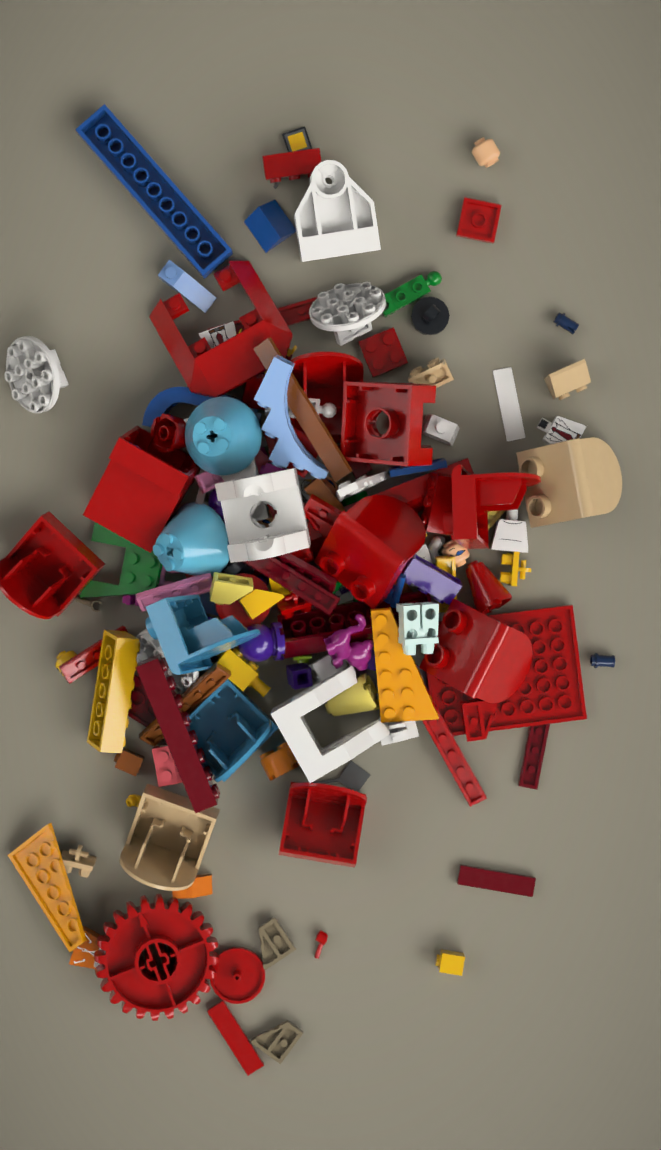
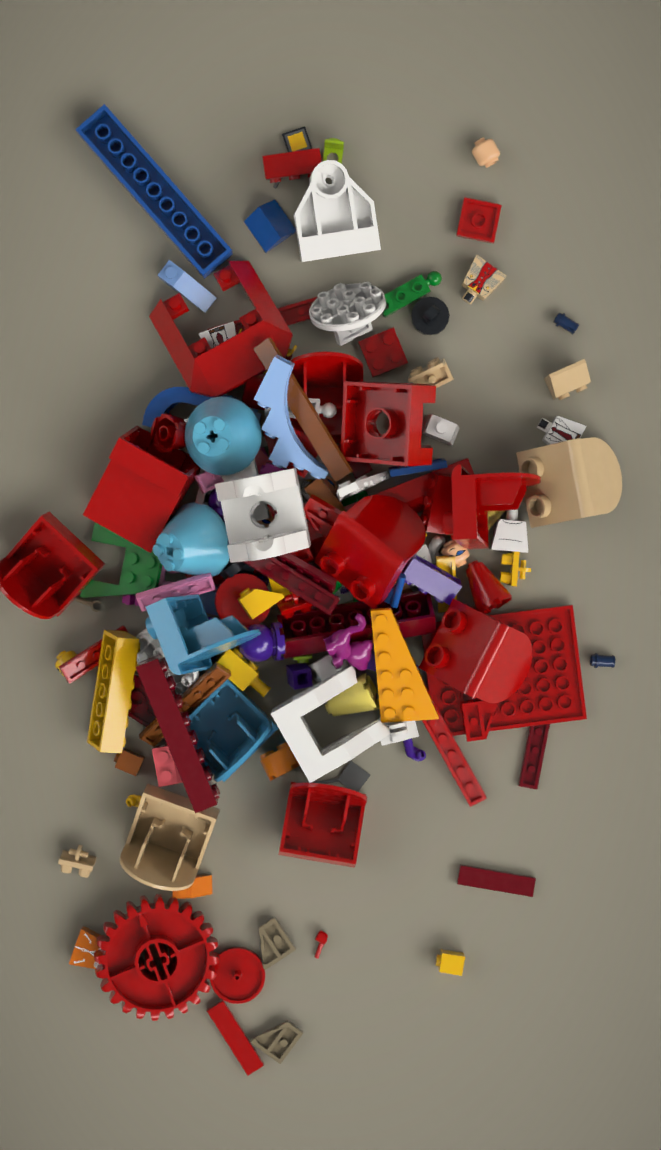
white bracket [5,336,69,413] -> none
light orange wing [8,823,87,952] -> none
light yellow slope [210,572,253,605] -> none
light aqua hips [396,602,439,655] -> none
white sticker [493,367,525,441] -> none
none -> lime bracket [323,138,344,164]
none -> dark purple arm [403,738,426,762]
none -> torso [462,255,506,305]

